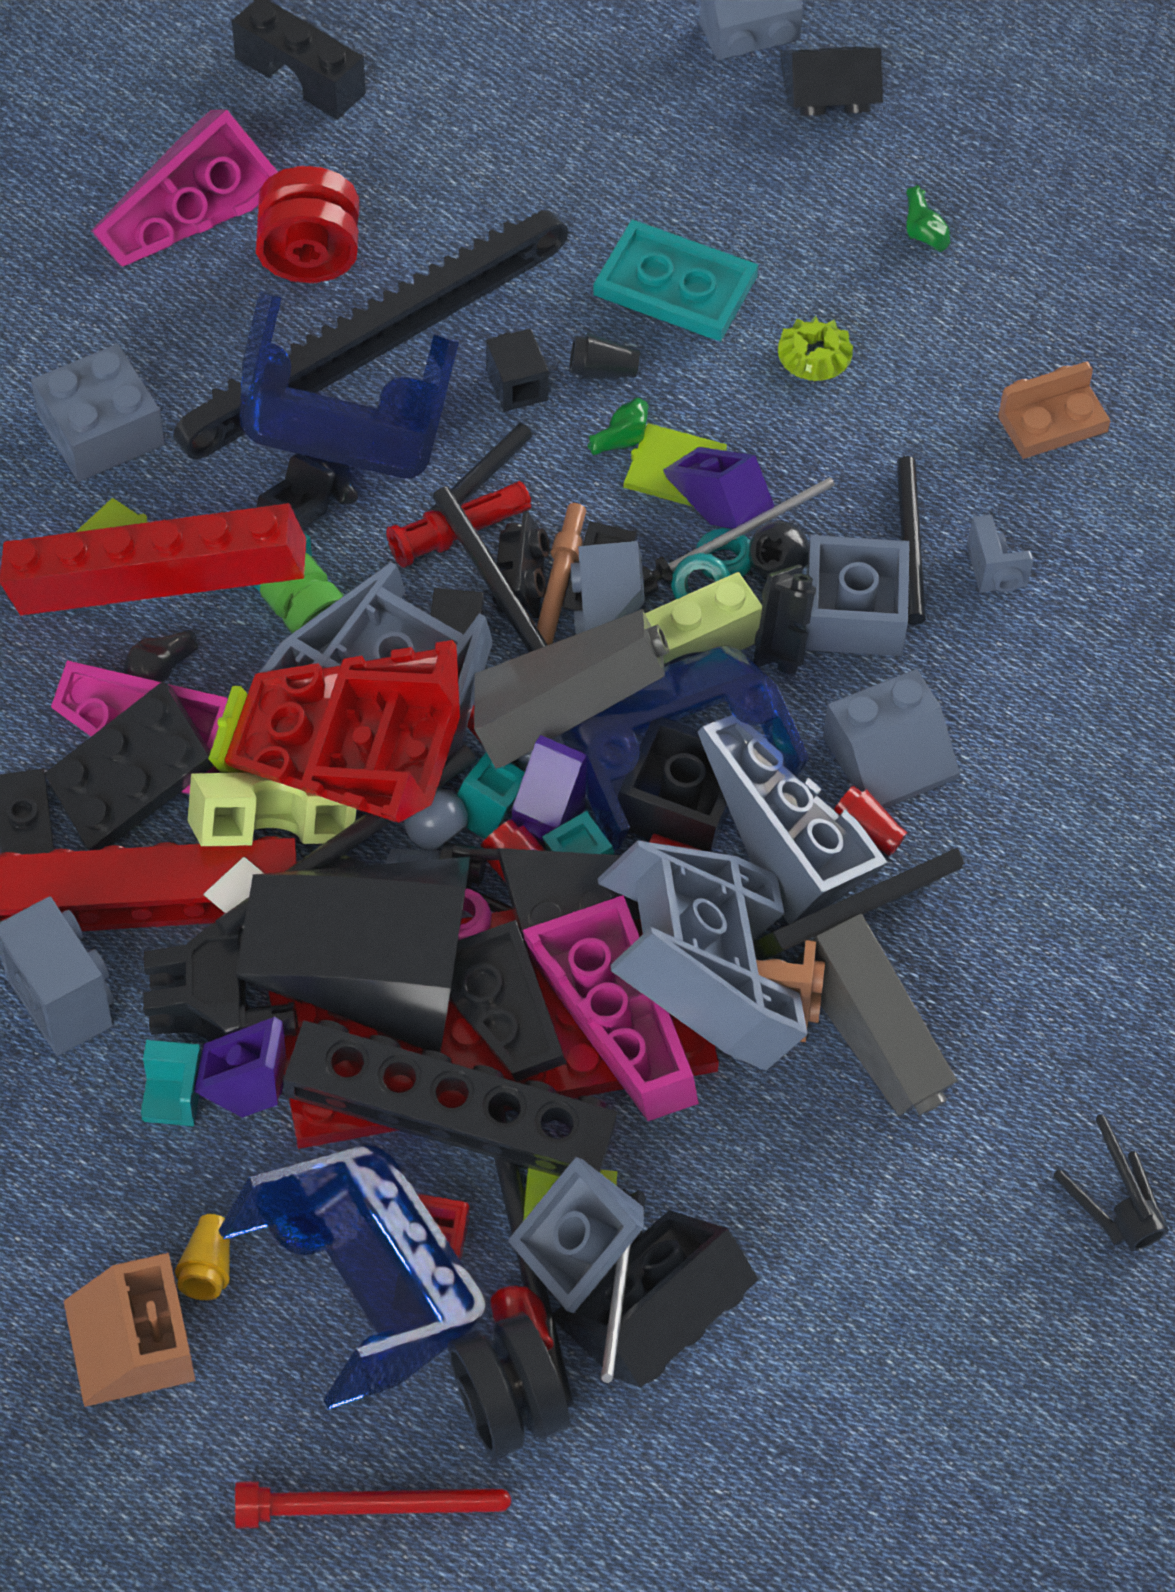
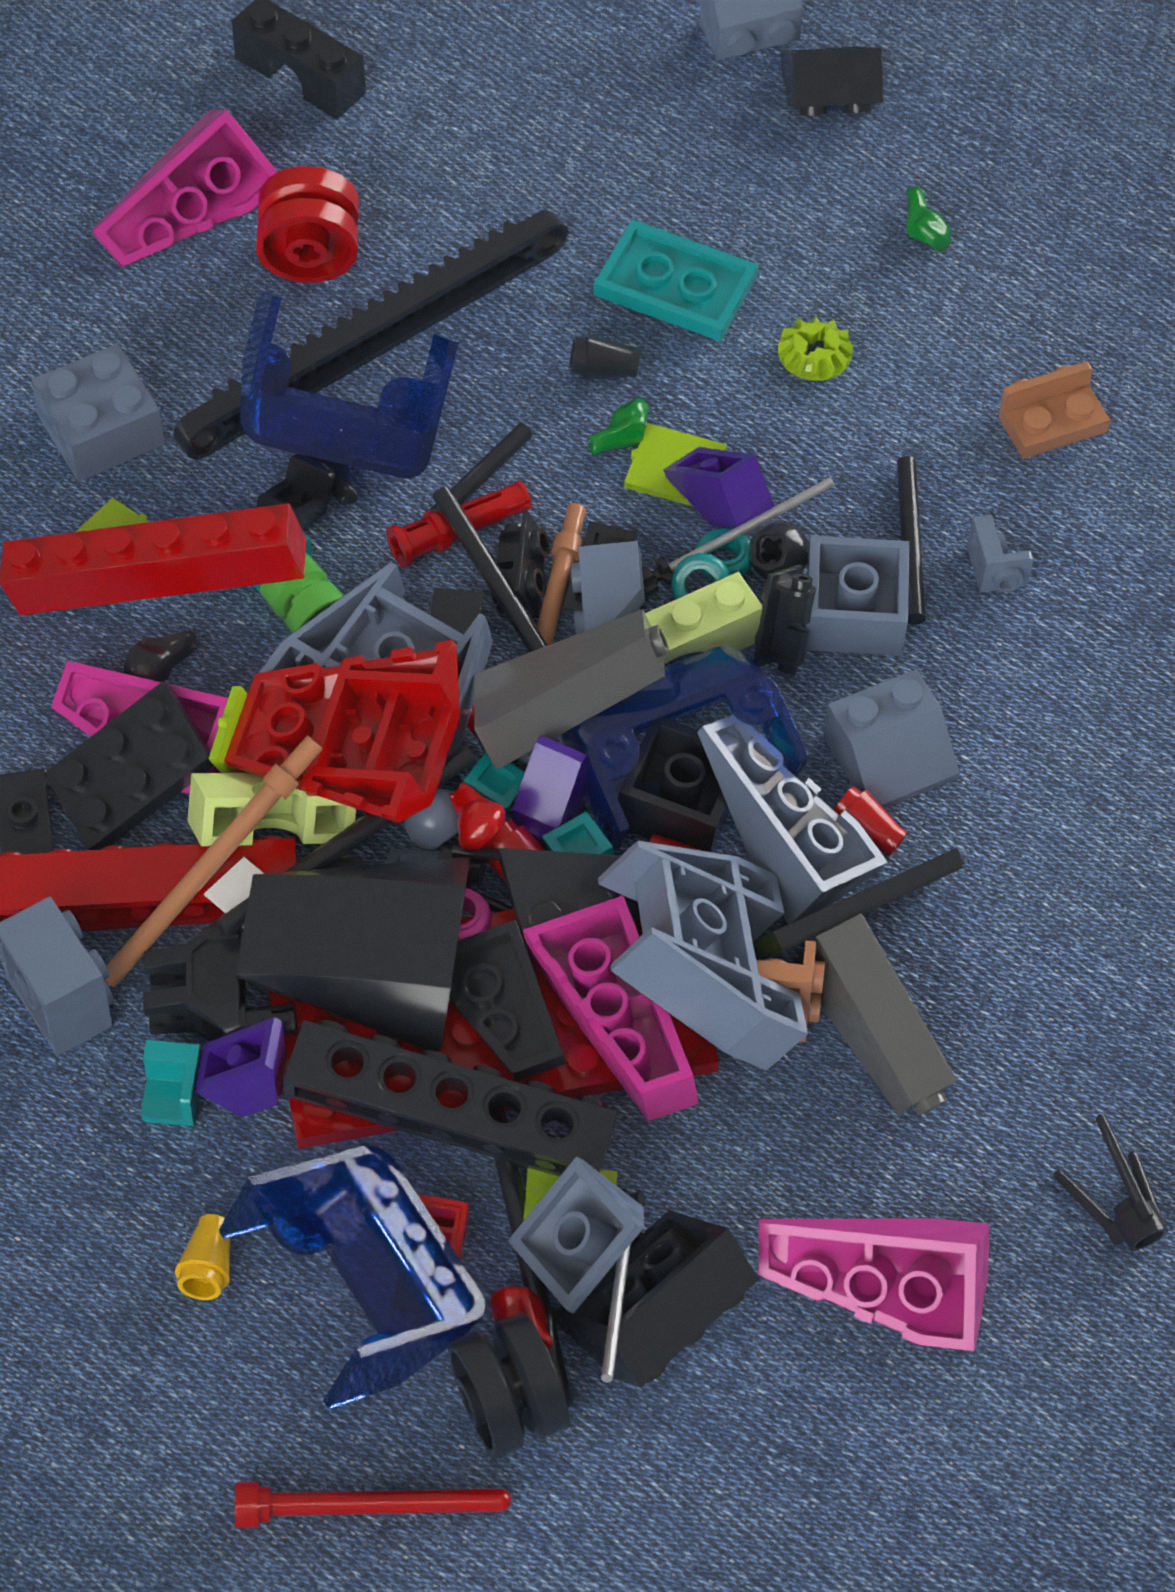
nougat slope [64,1253,196,1407] -> none
black brick [486,328,549,412] -> none
none -> nougat bar [105,735,323,988]
none -> red animal [449,783,506,850]
none -> dark pink wedge [758,1218,989,1351]

